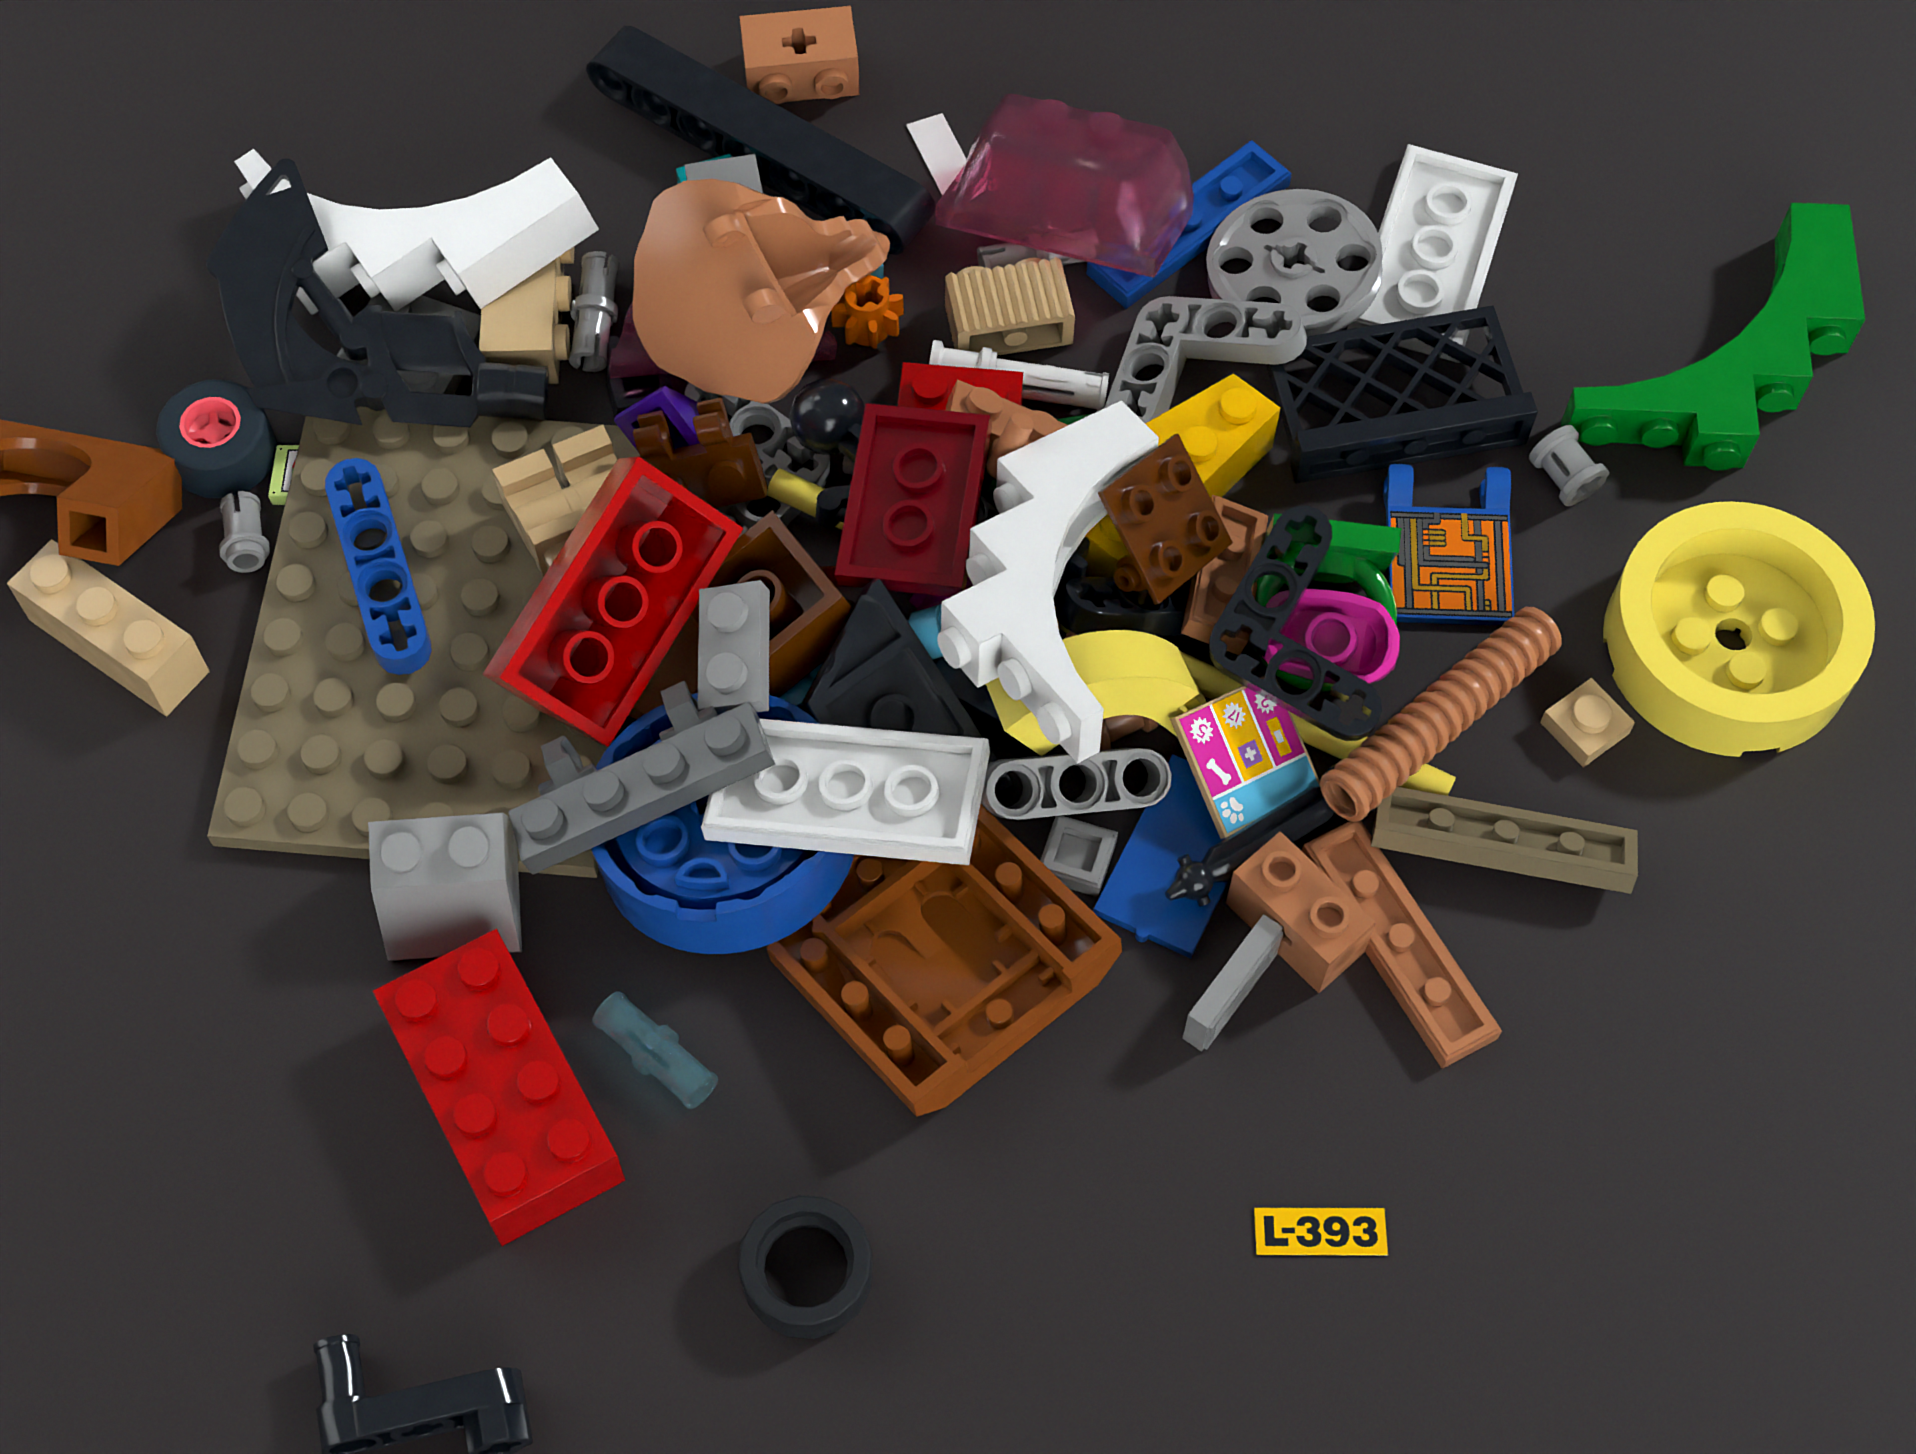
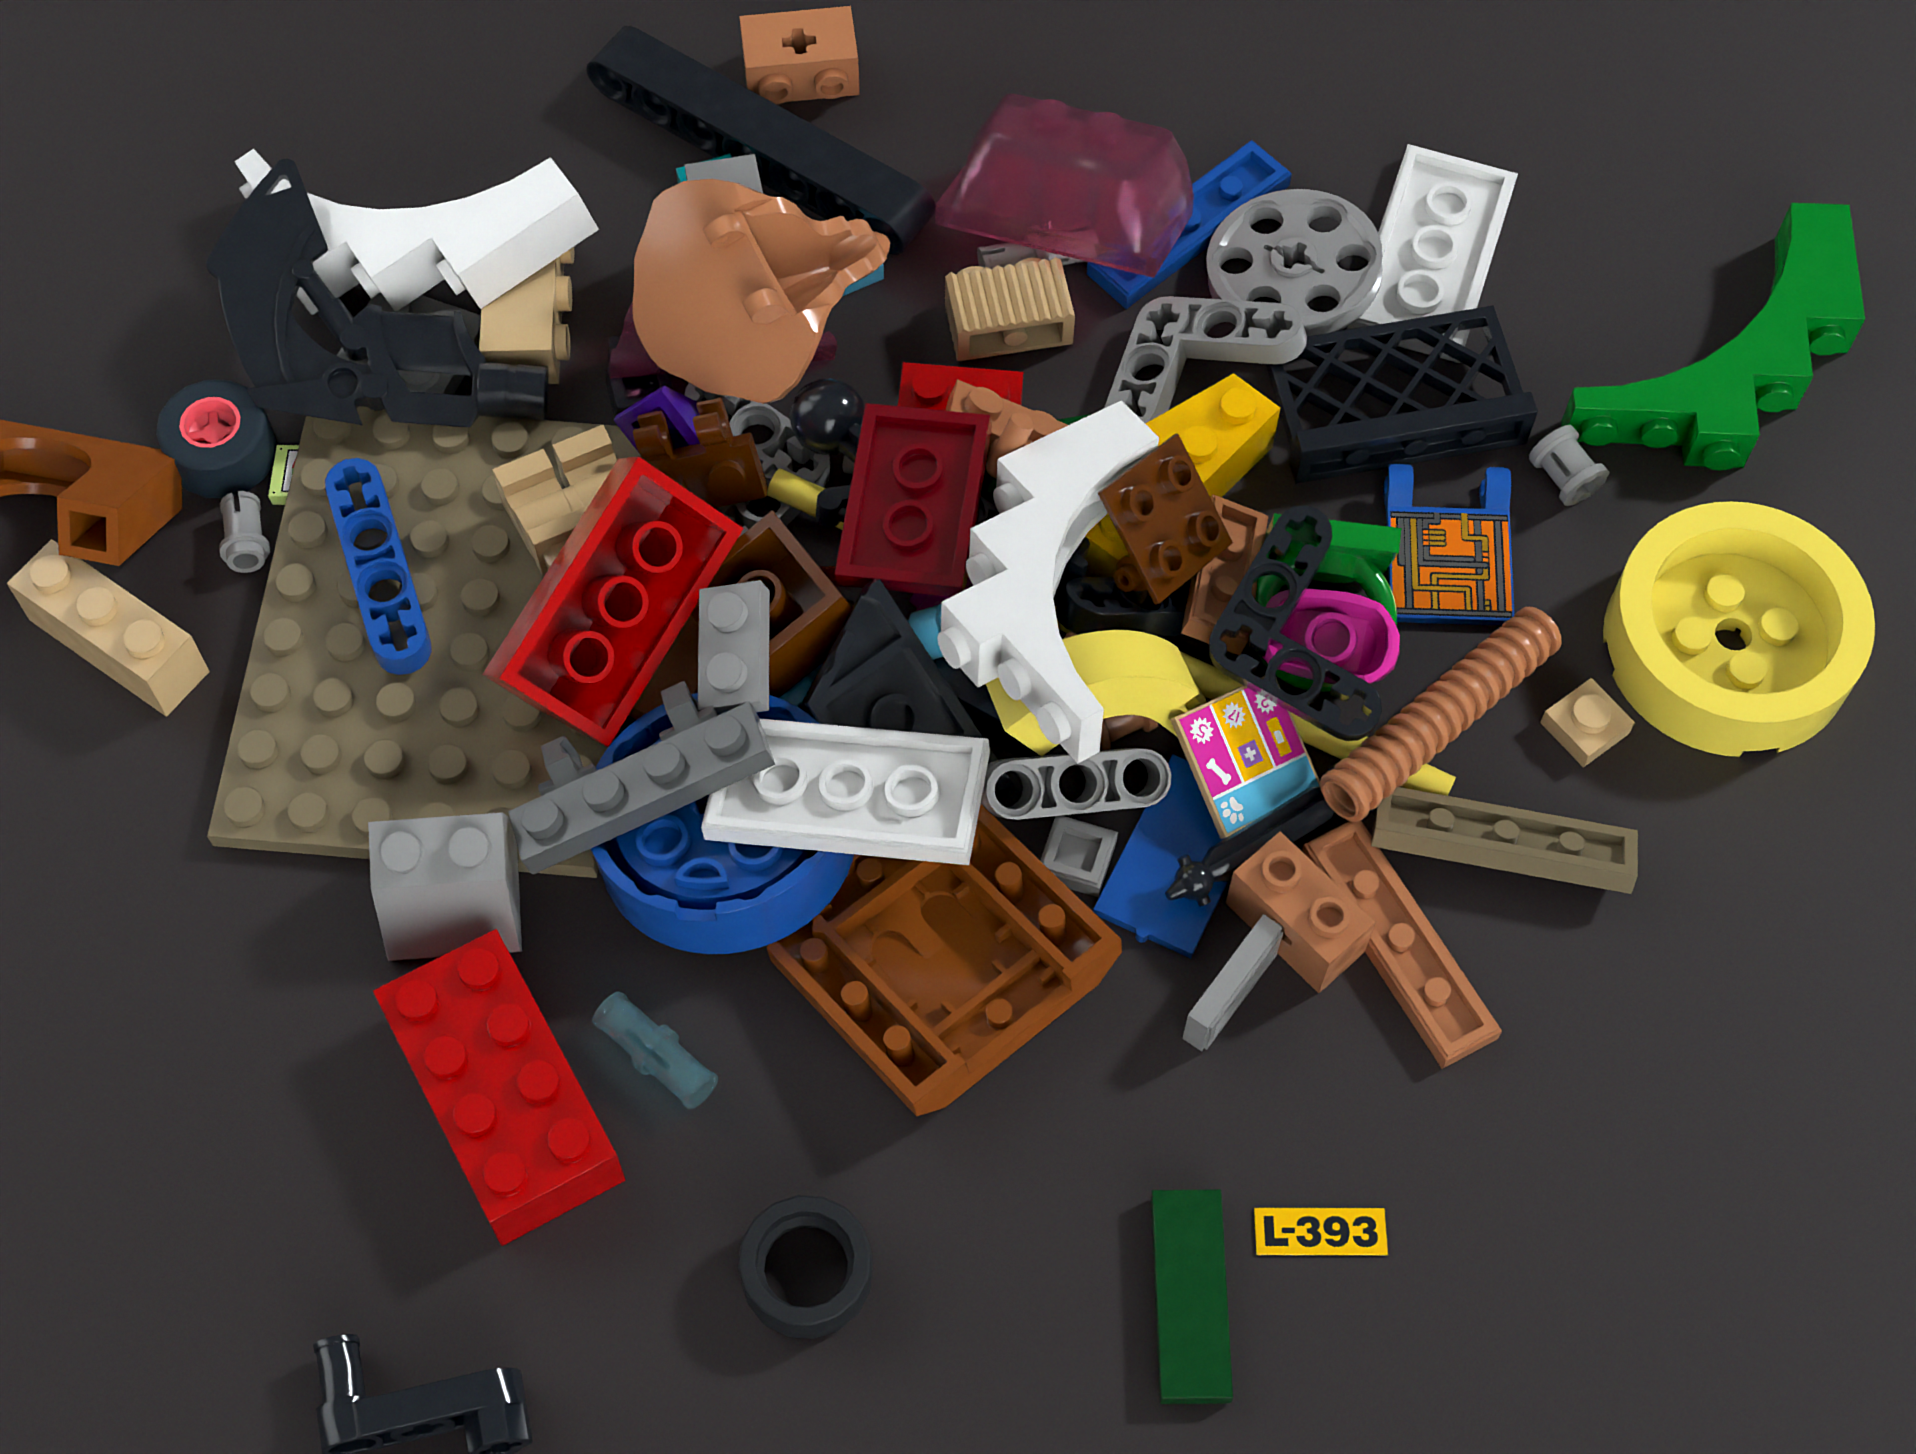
light grey pin [569,251,620,372] -> none
orange gear [831,275,904,349] -> none
white sticker [906,113,983,204] -> none
white pin [929,340,1109,411] -> none
none -> dark green tile [1151,1189,1233,1404]

